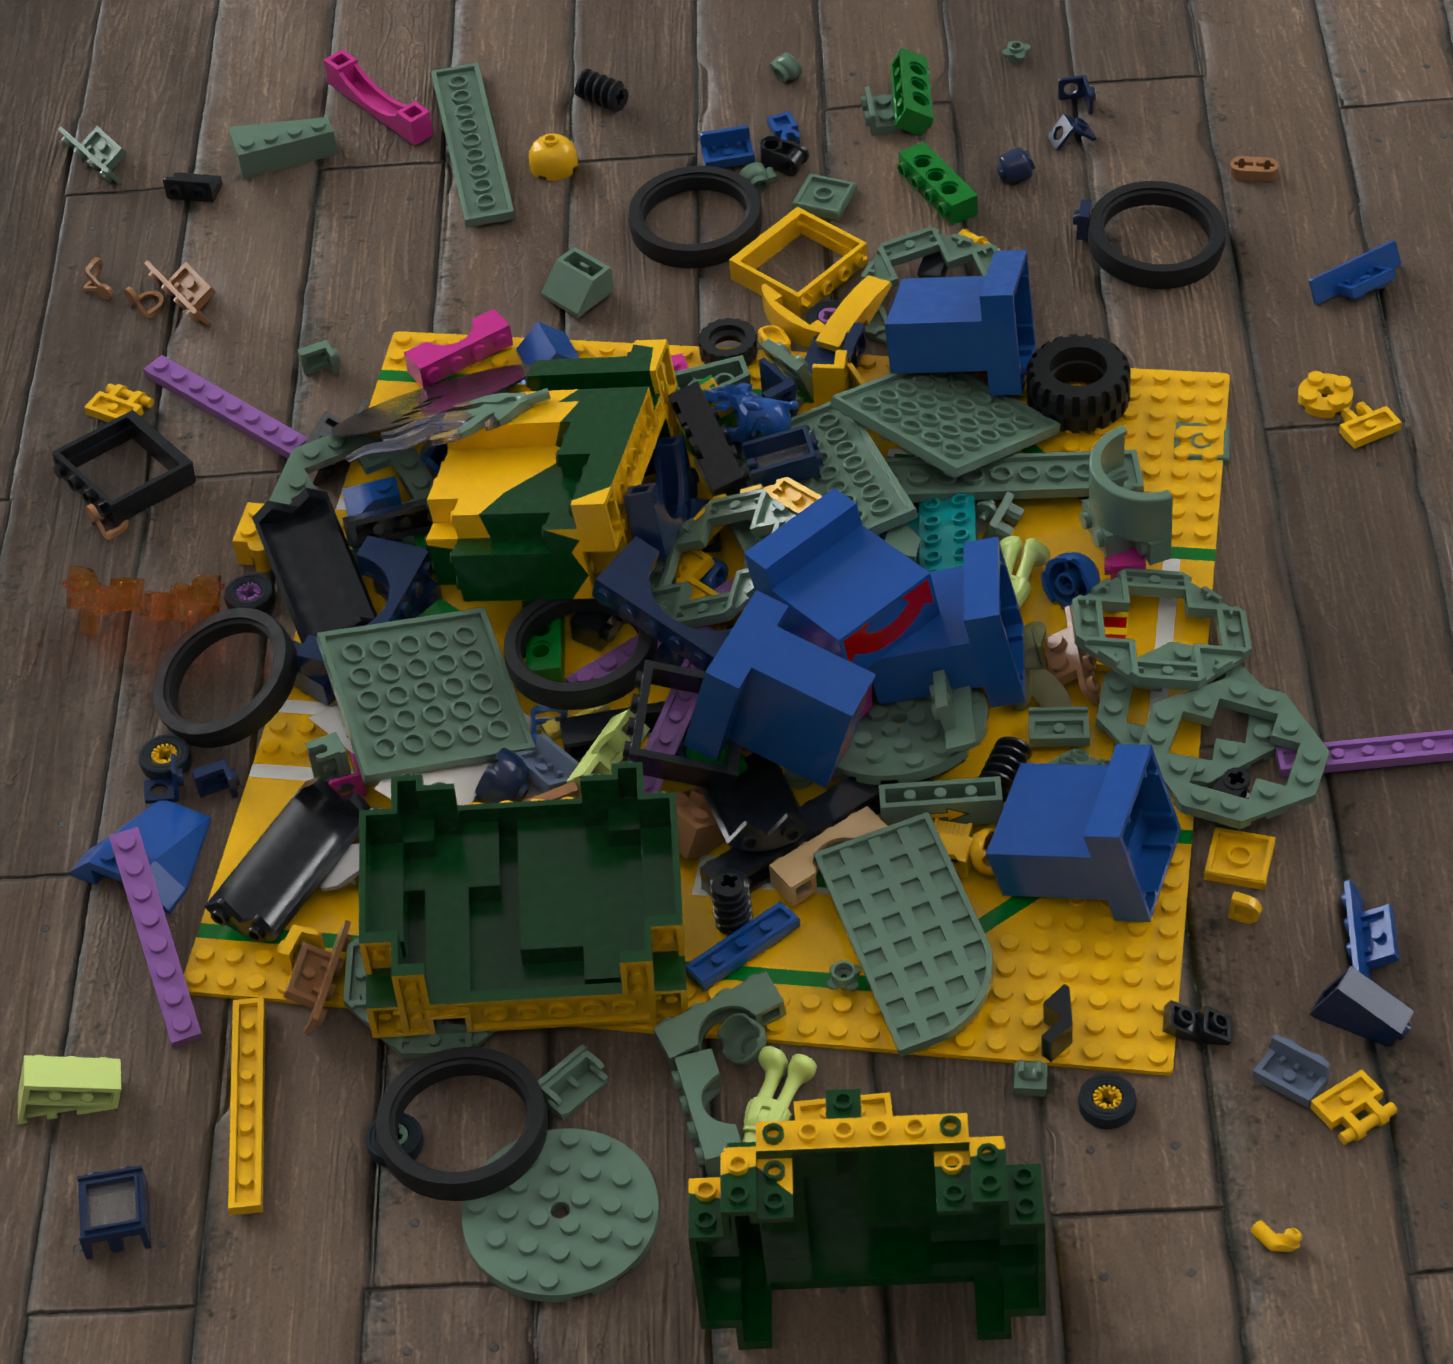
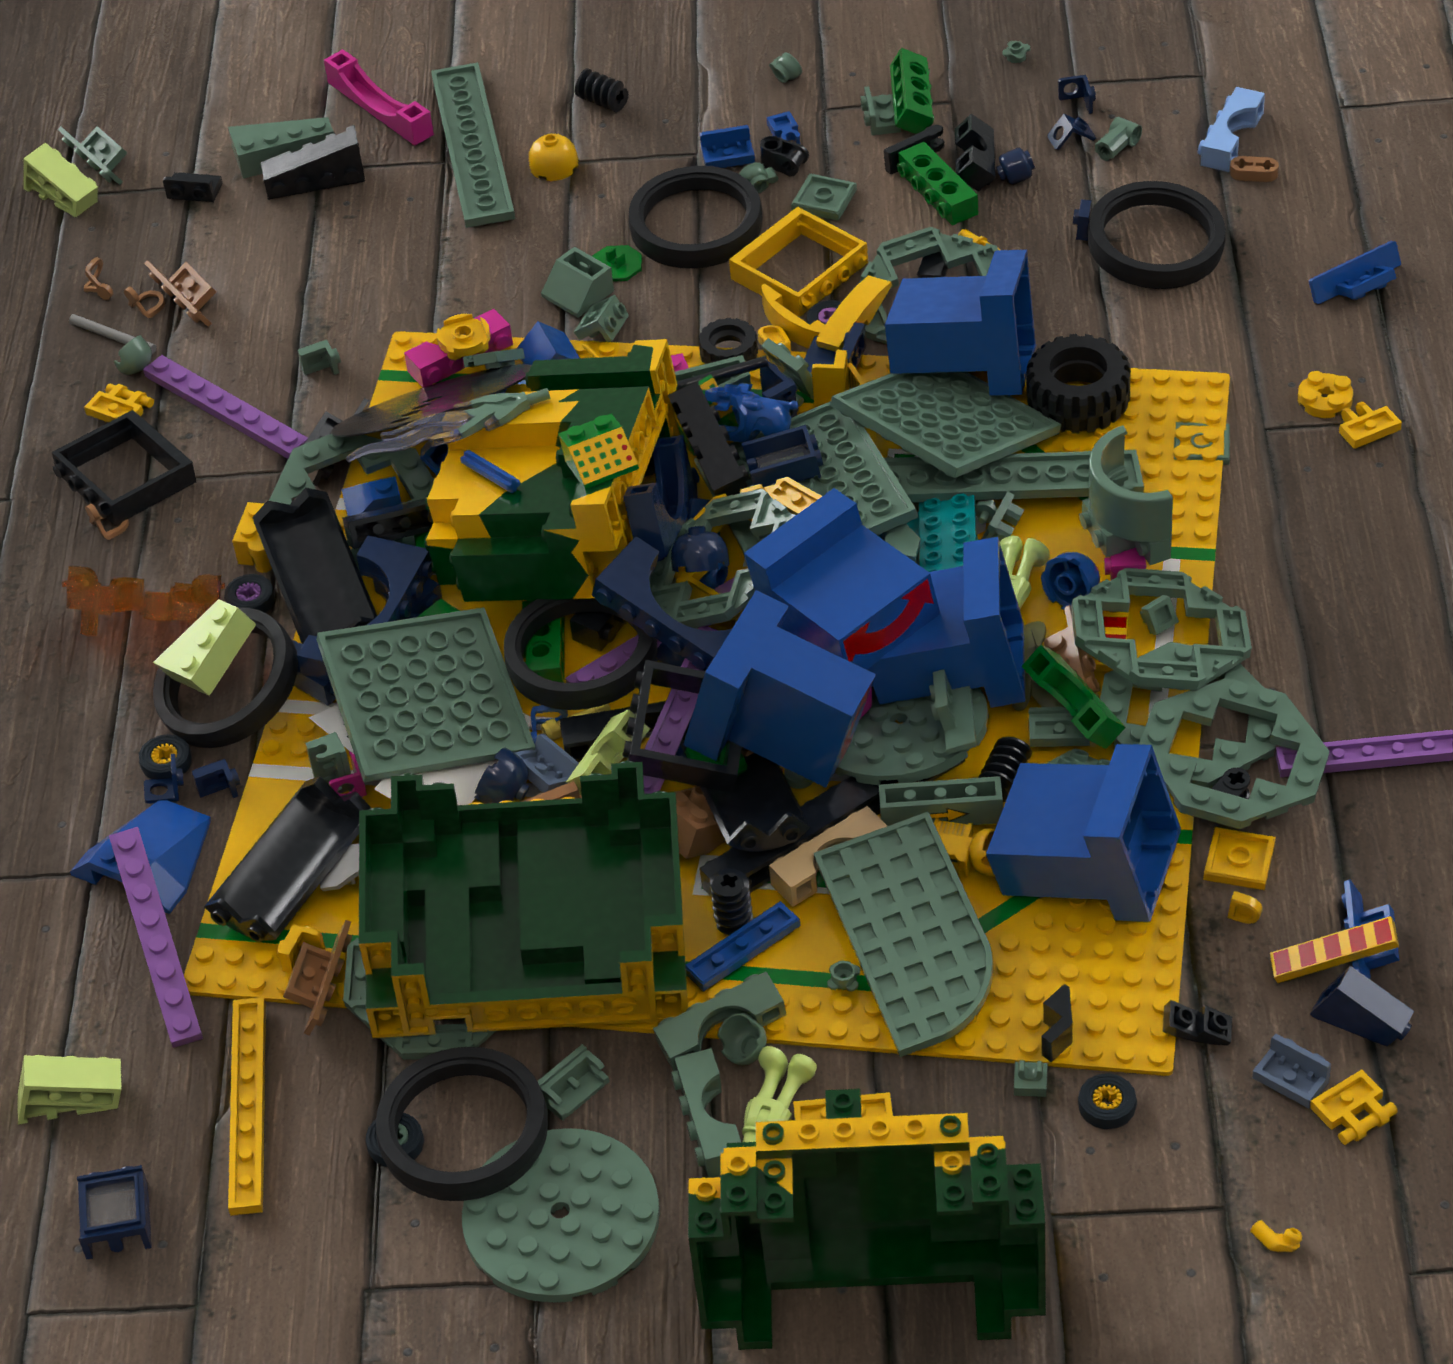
none -> yellowish green wedge [24,143,98,217]
none -> light grey bar [69,314,156,354]
none -> sand green hair [114,335,152,375]
none -> yellowish green wedge [153,599,256,696]
none -> black wedge [261,125,366,200]
none -> yellow plate [437,314,491,360]
none -> blue axle [460,450,520,493]
none -> sand green plate [463,348,525,369]
none -> slope [558,413,639,489]
none -> sand green bracket [574,295,629,342]
none -> green piece [592,245,642,282]
none -> dark blue cylinder [671,526,729,572]
none -> black bar [676,355,769,391]
none -> black hinge [883,125,945,174]
none -> black arch [955,114,996,192]
none -> green arch [1022,645,1126,749]
none -> sand green piece [1095,117,1142,161]
none -> sand green tile [1140,595,1179,635]
none -> light blue arch [1198,87,1265,172]
none -> tile [1270,916,1399,983]

